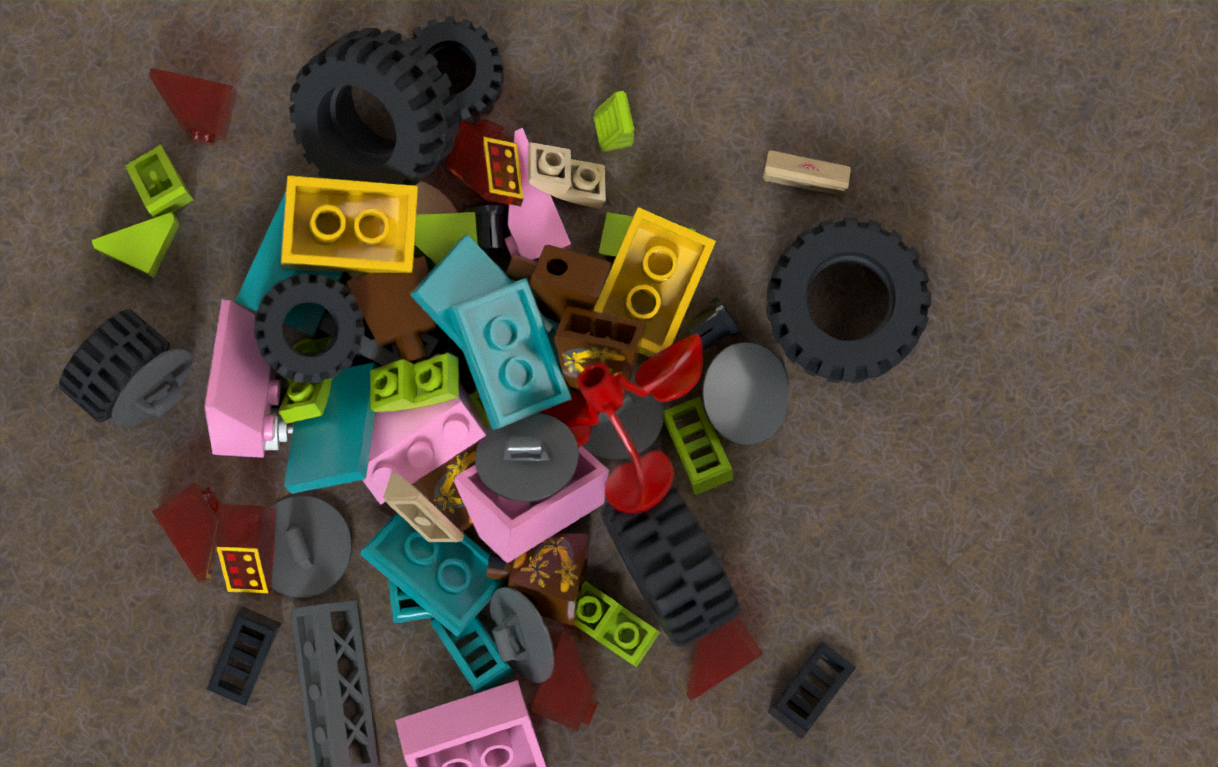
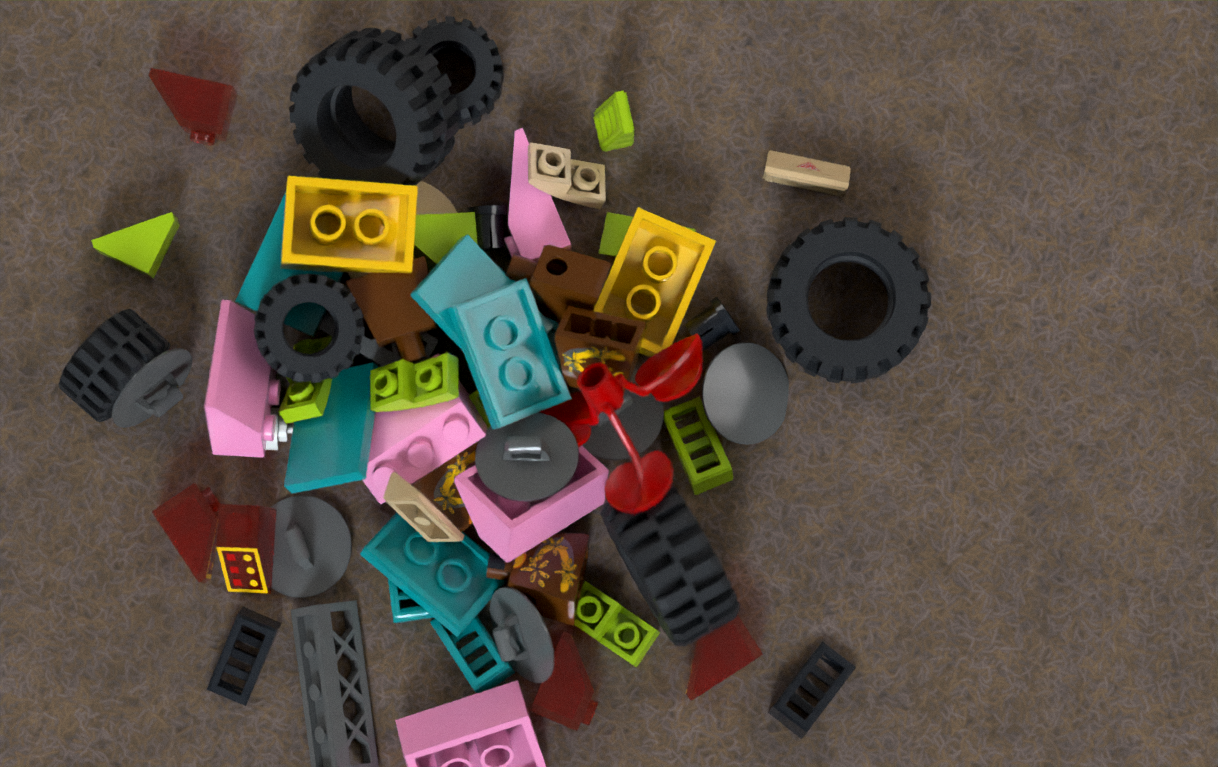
lime slope [125,145,194,218] -> none
clear red slope [444,119,524,207] -> none

